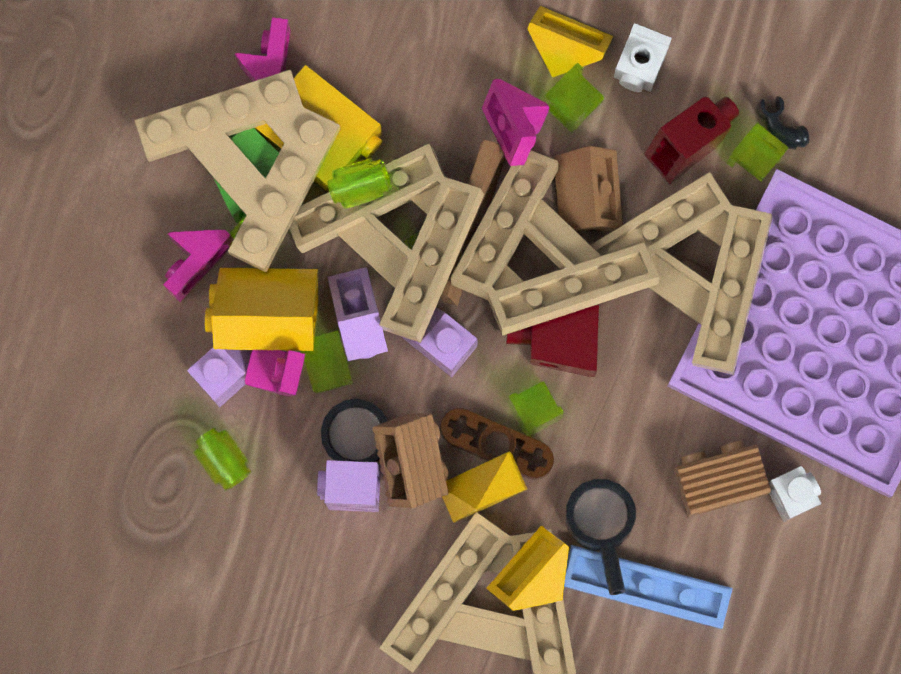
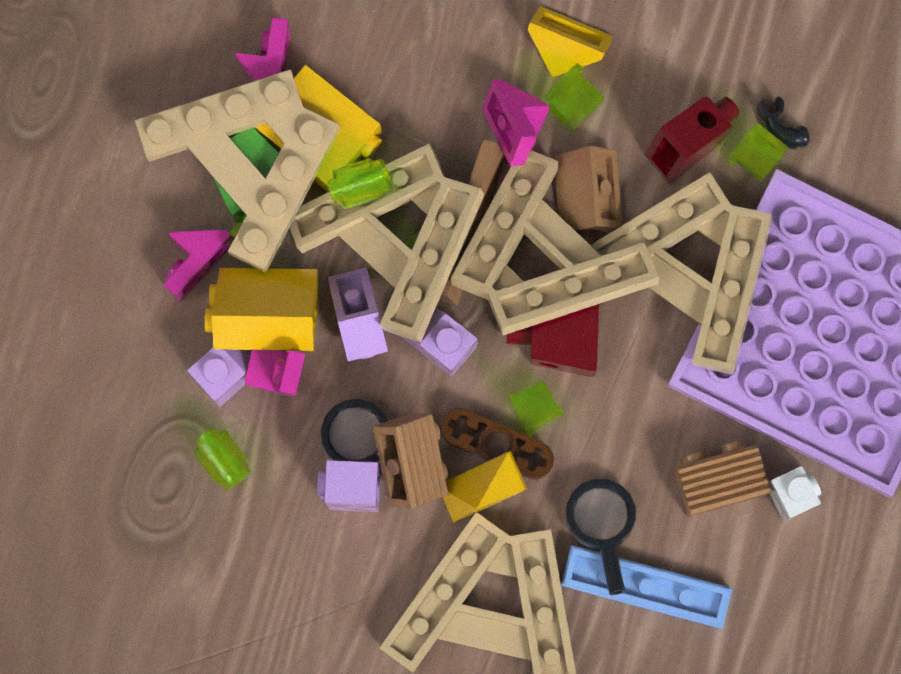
clear neon green panel [301,331,353,394] -> none
yellow slope [486,526,569,611] -> none
white brick [614,23,672,92] -> none

